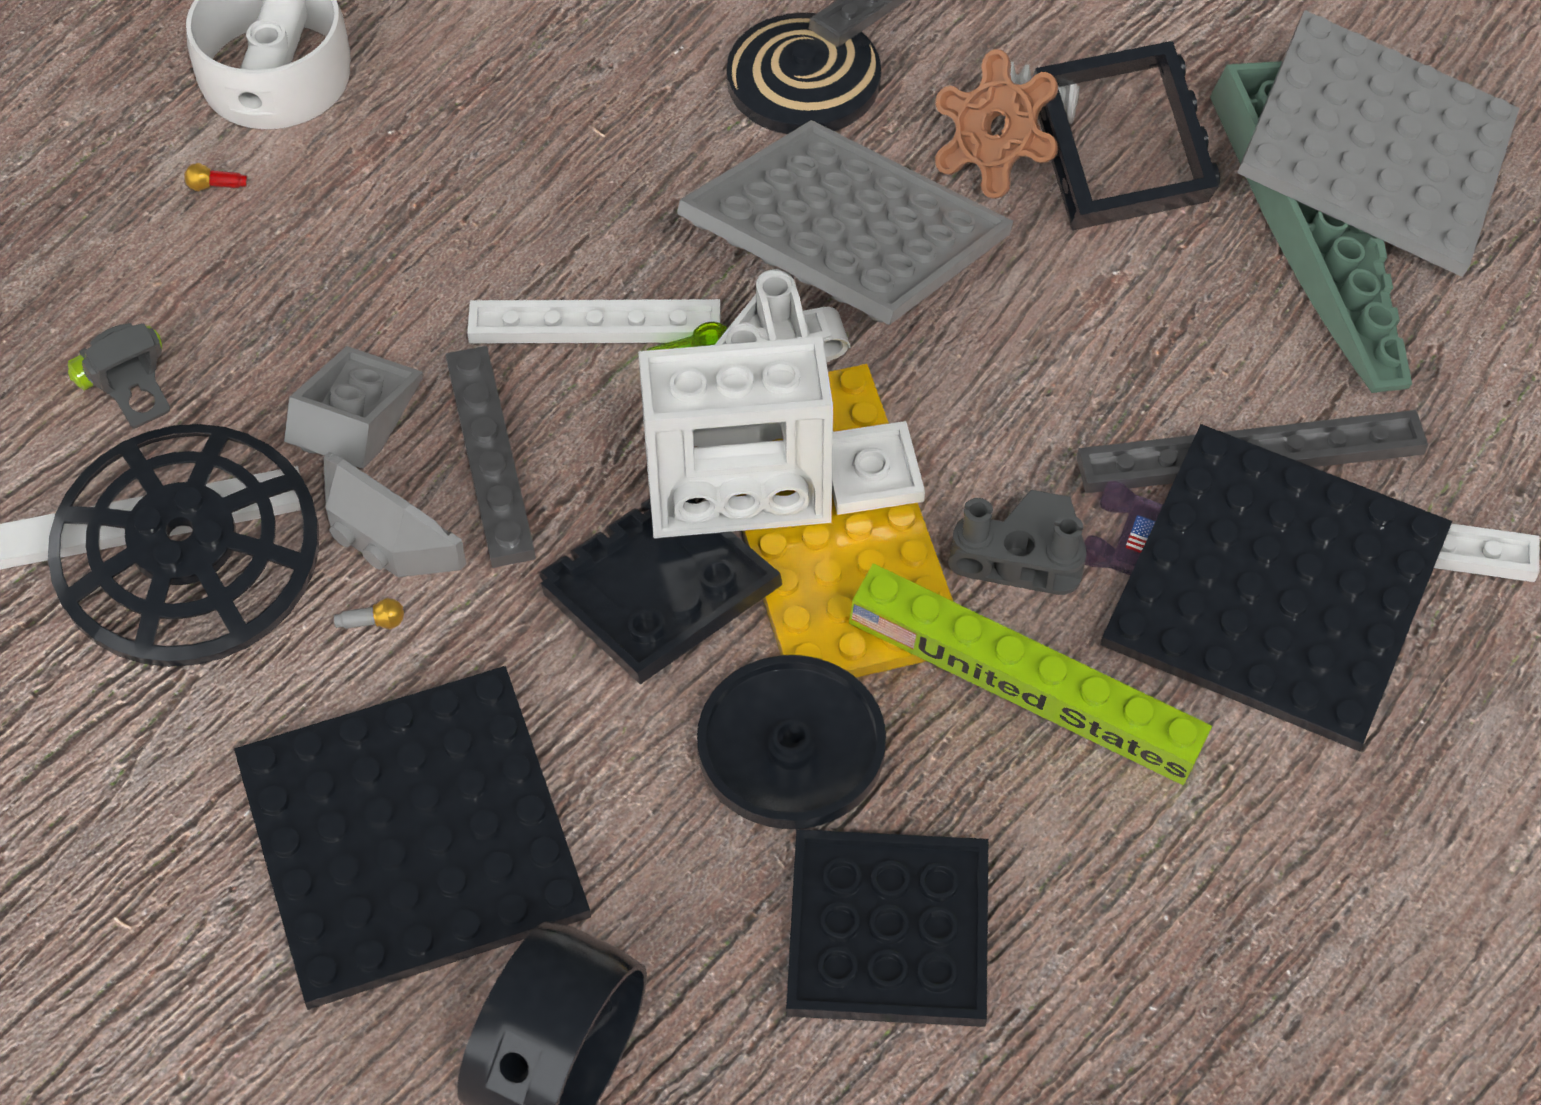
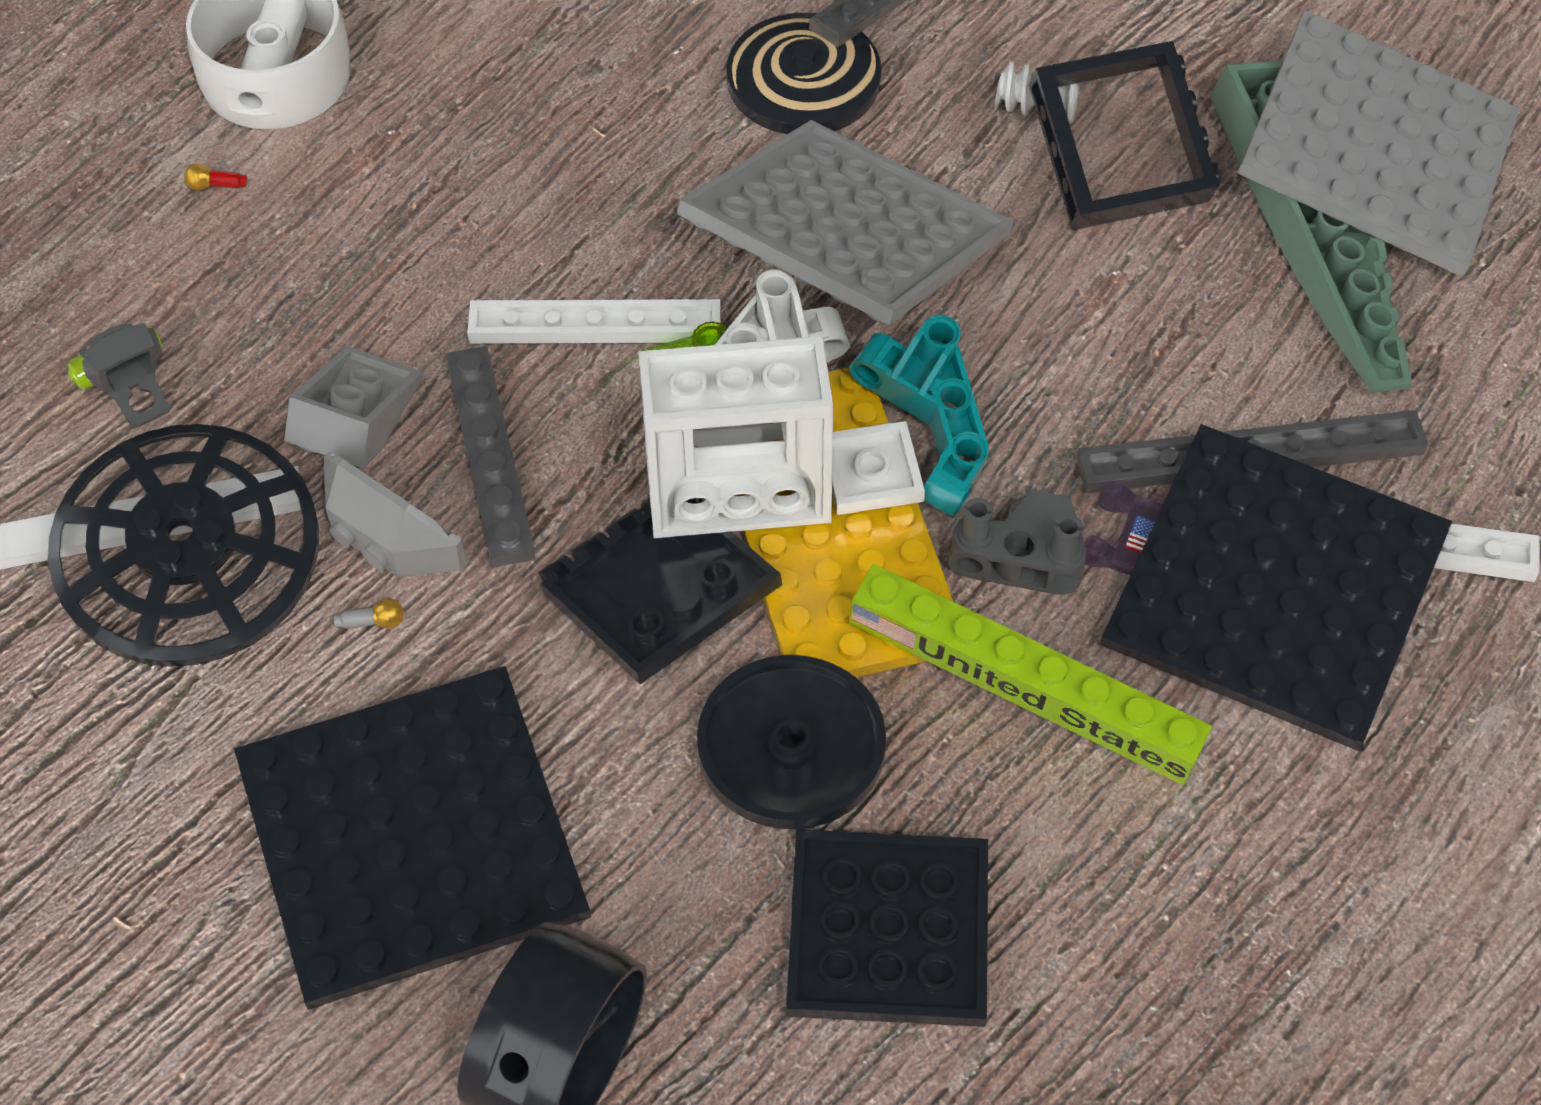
nougat plate [935,49,1058,199] -> none
none -> teal connector [849,314,989,518]

